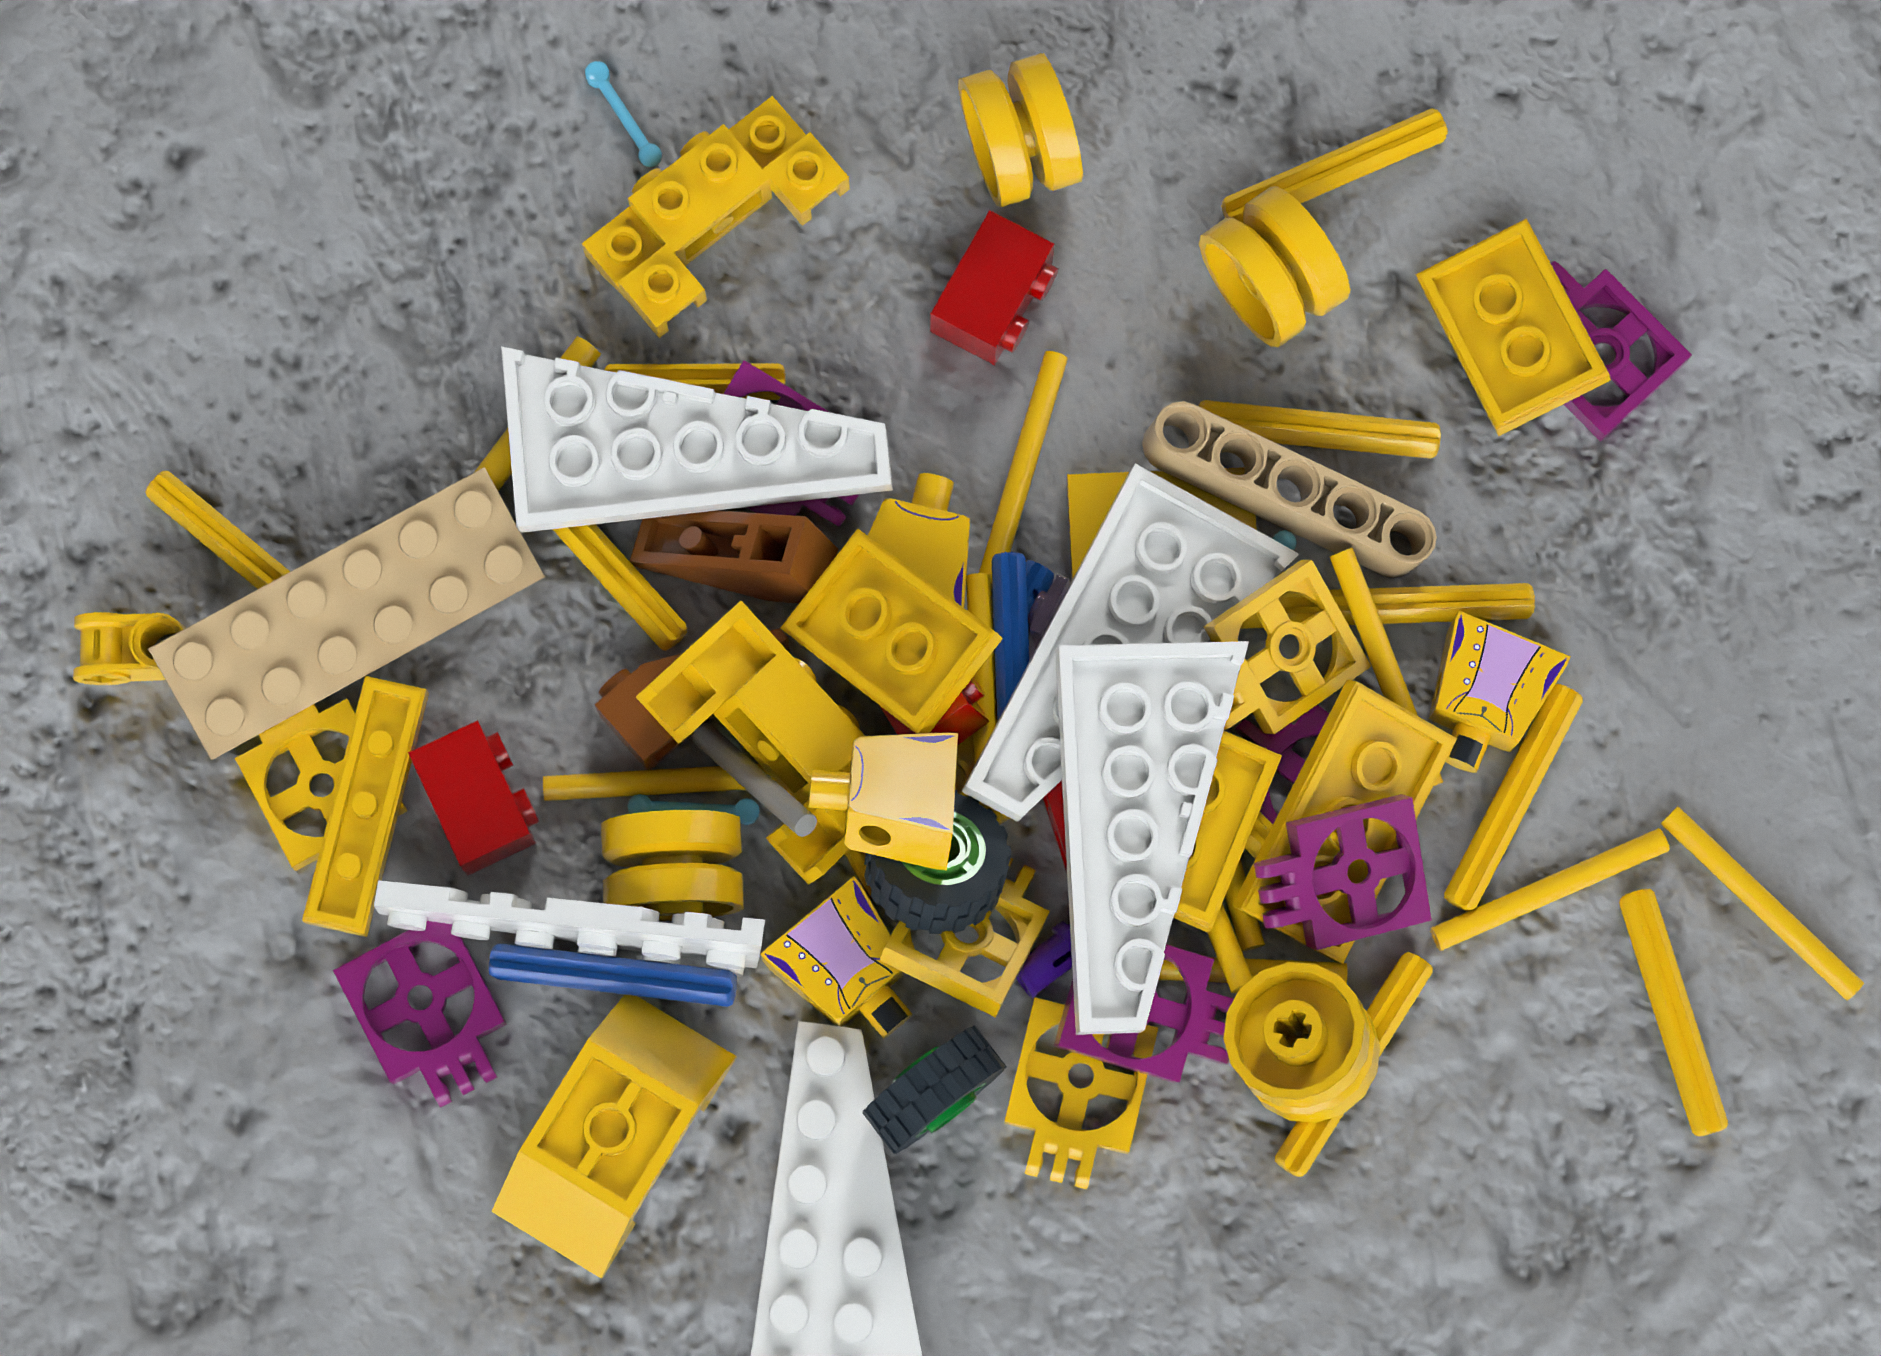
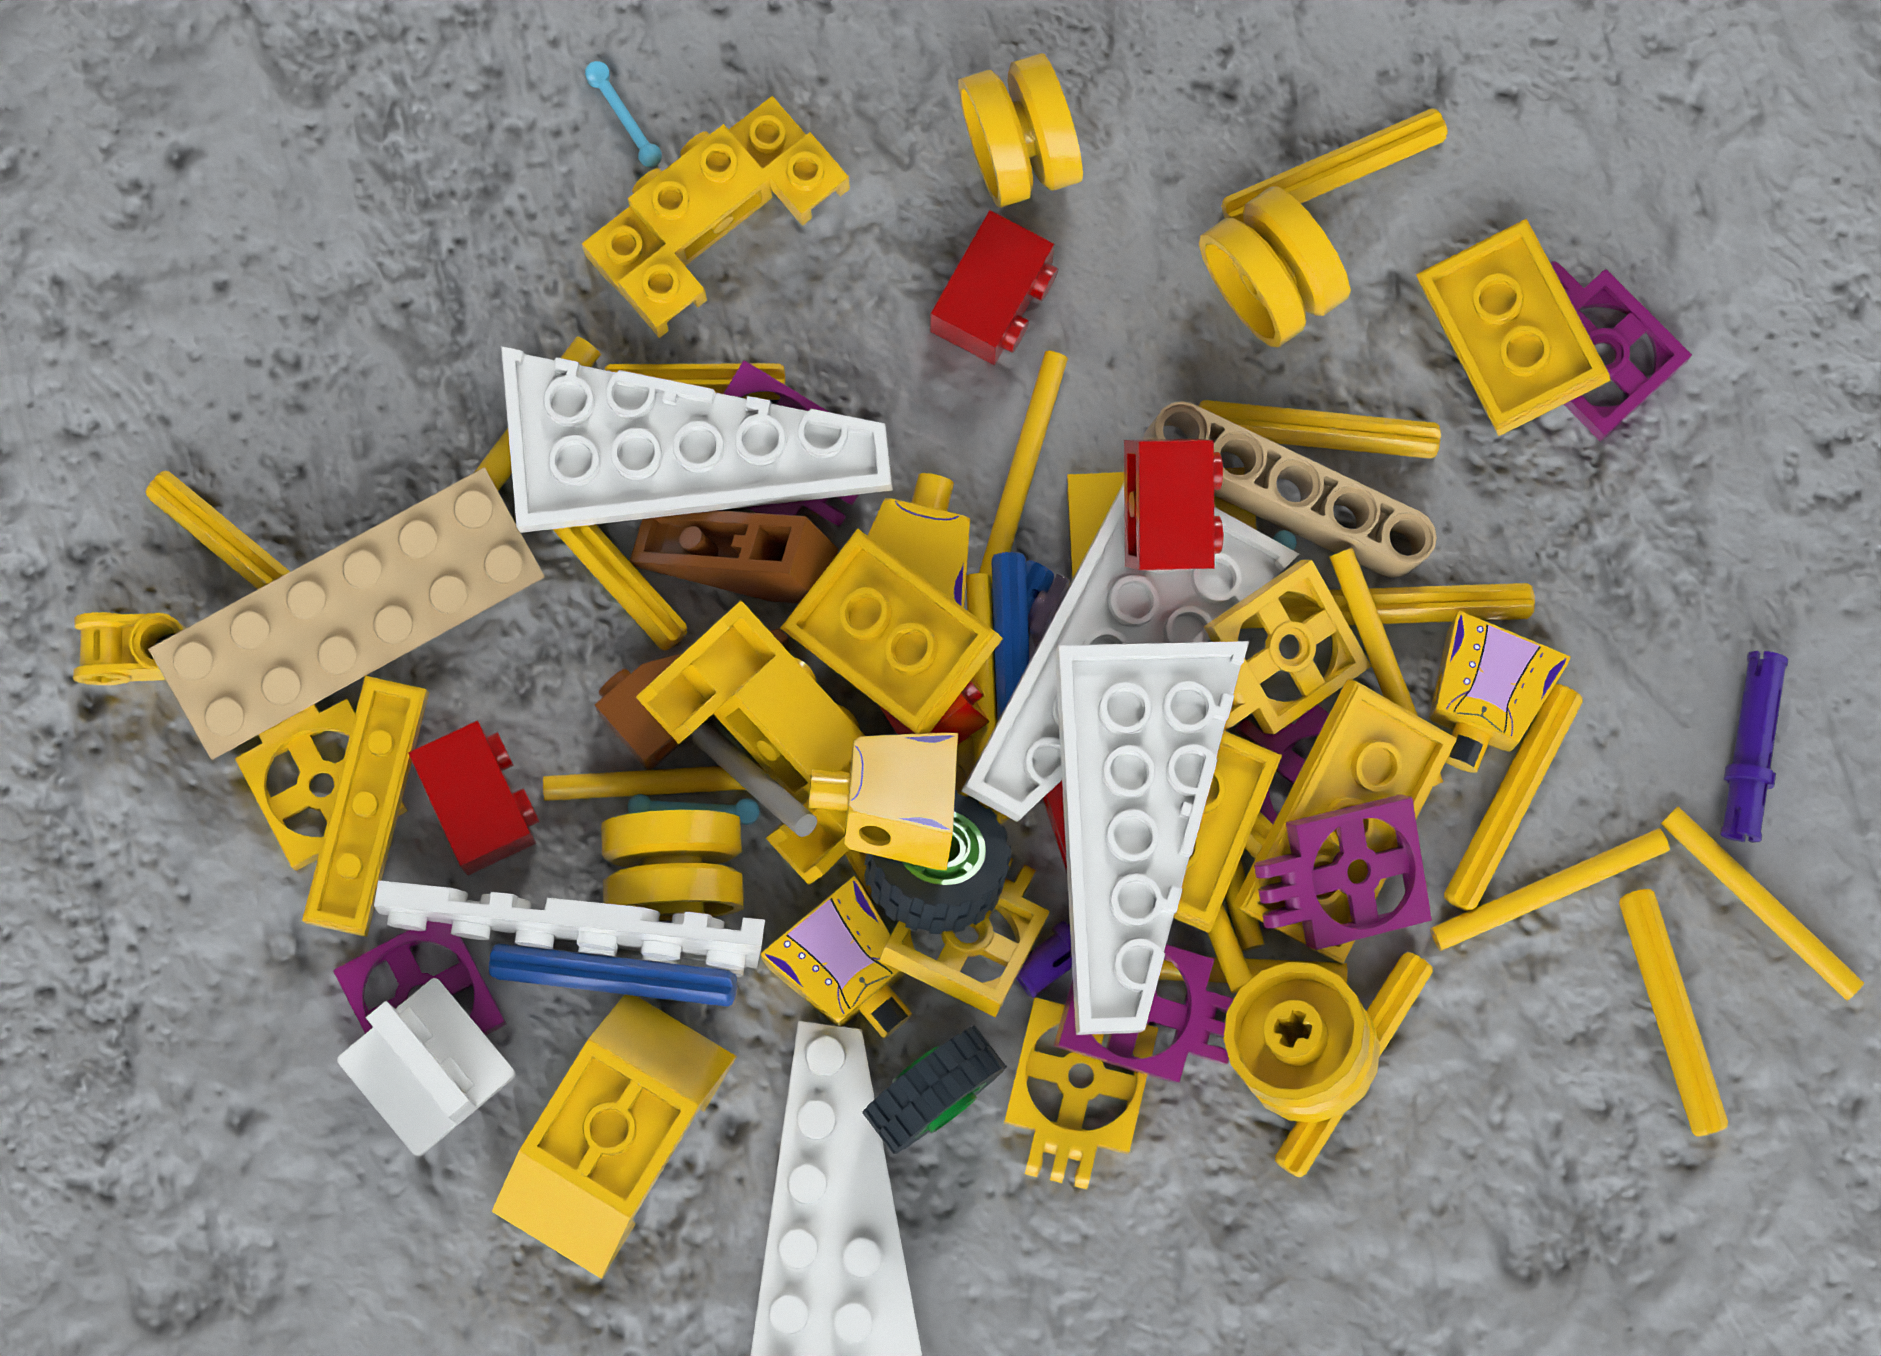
none -> white bracket [337,978,515,1156]
none -> red brick [1124,439,1224,570]
none -> dark purple pin [1720,651,1788,843]

